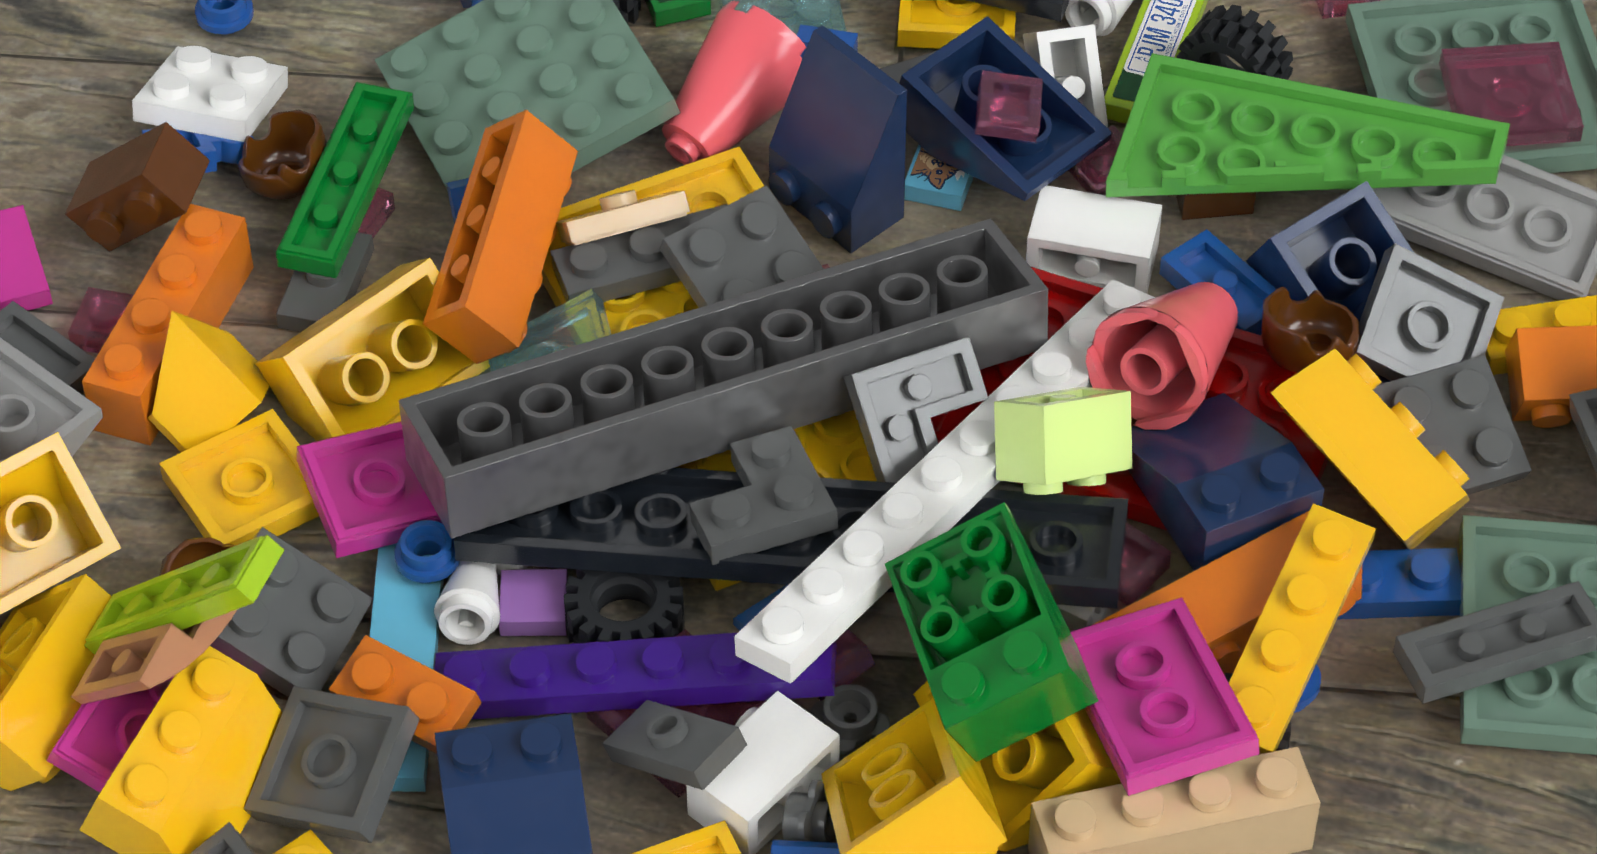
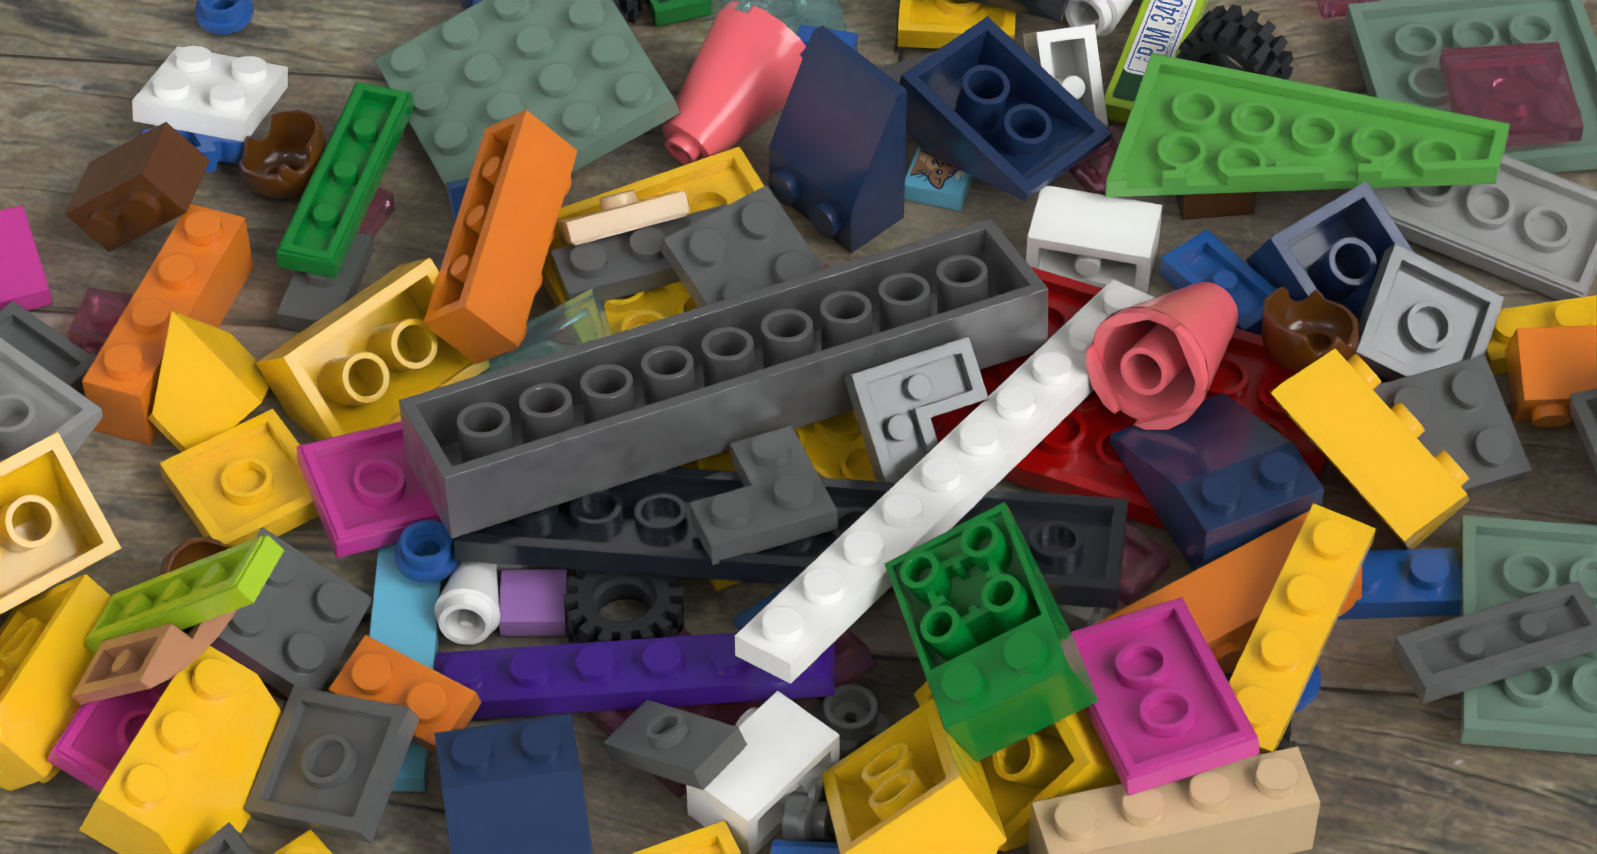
clear pink plate [975,70,1043,142] -> none
yellowish green brick [994,387,1132,495] -> none

